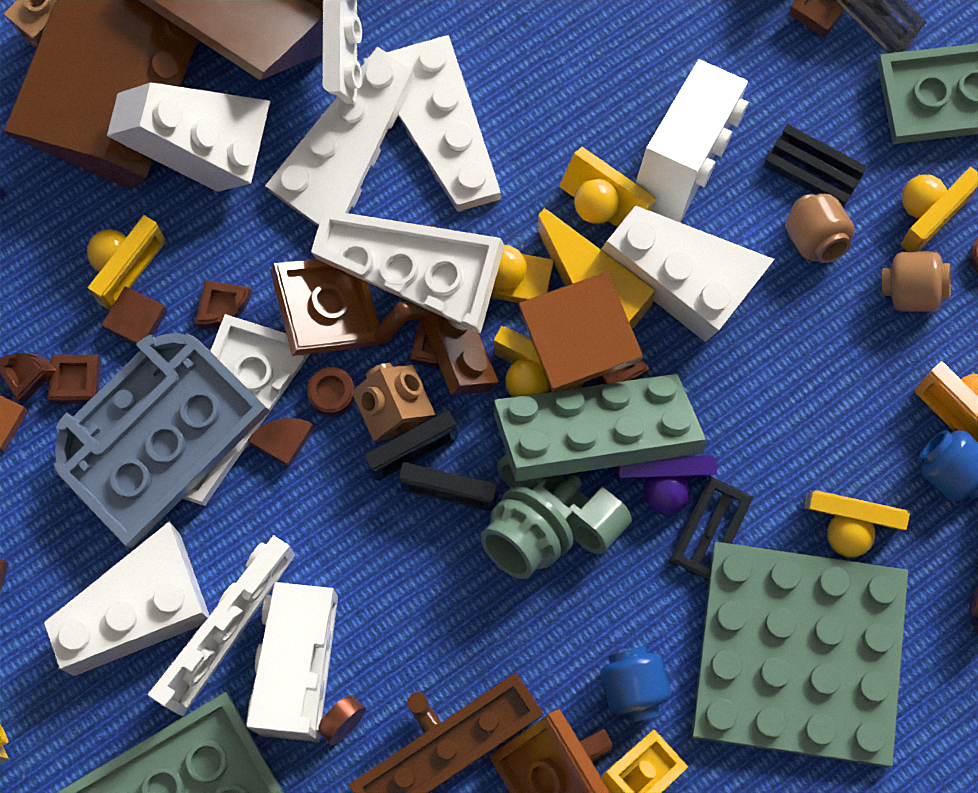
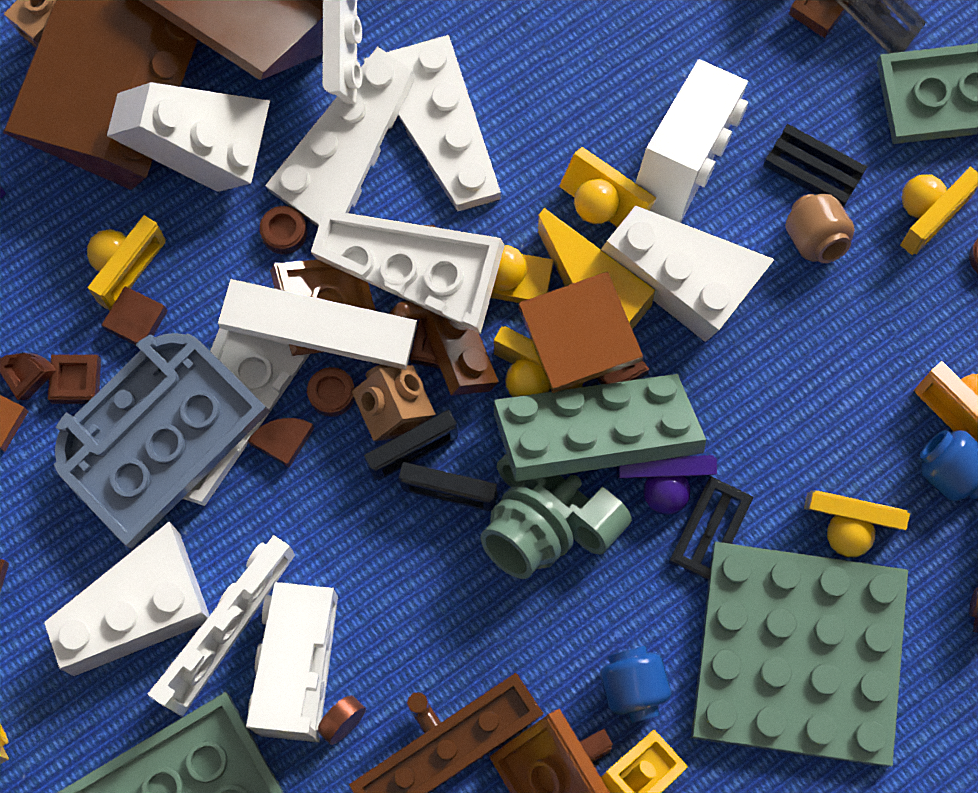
copper tile [195,280,252,329] -> none
medium nougat head [882,251,951,312] -> none
none -> white tile [218,279,417,370]
none -> copper tile [260,206,307,254]

